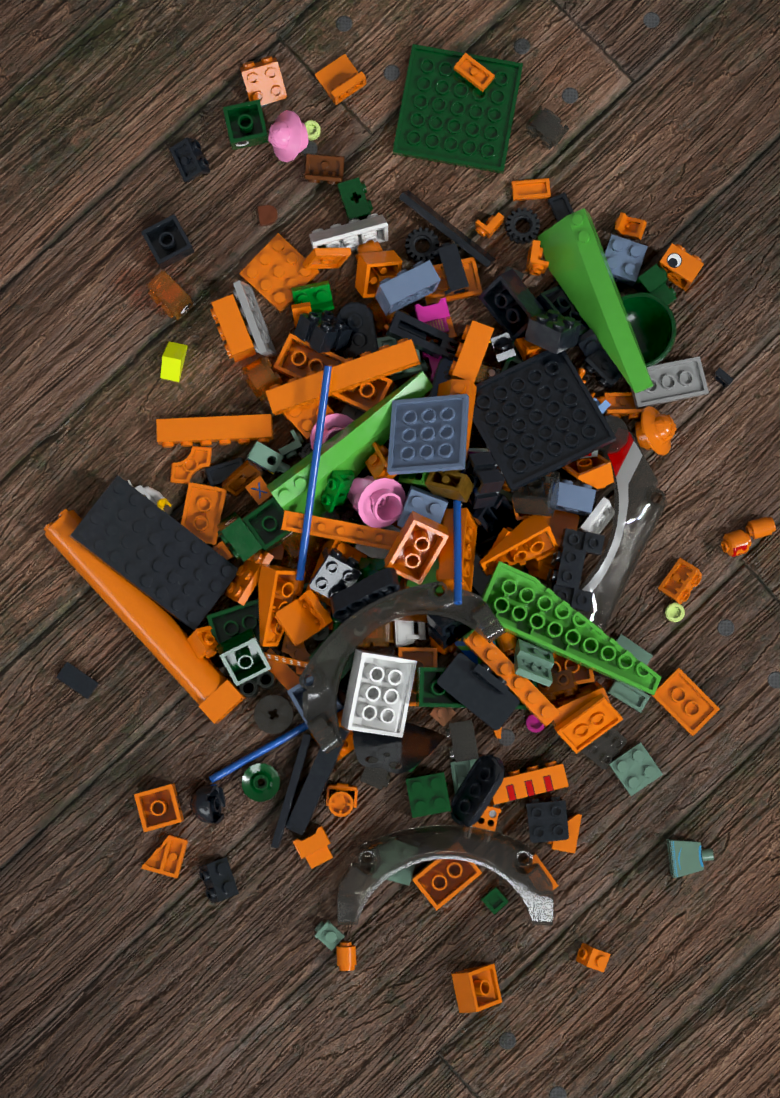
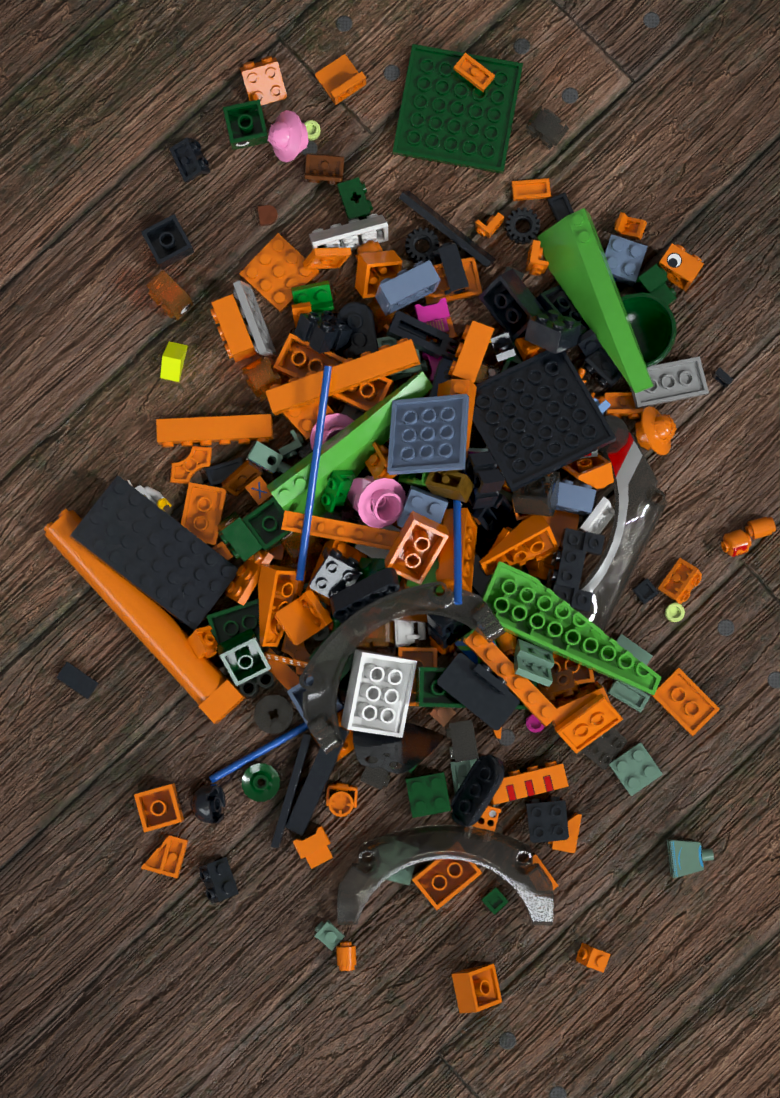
none -> black tile [632,578,659,605]

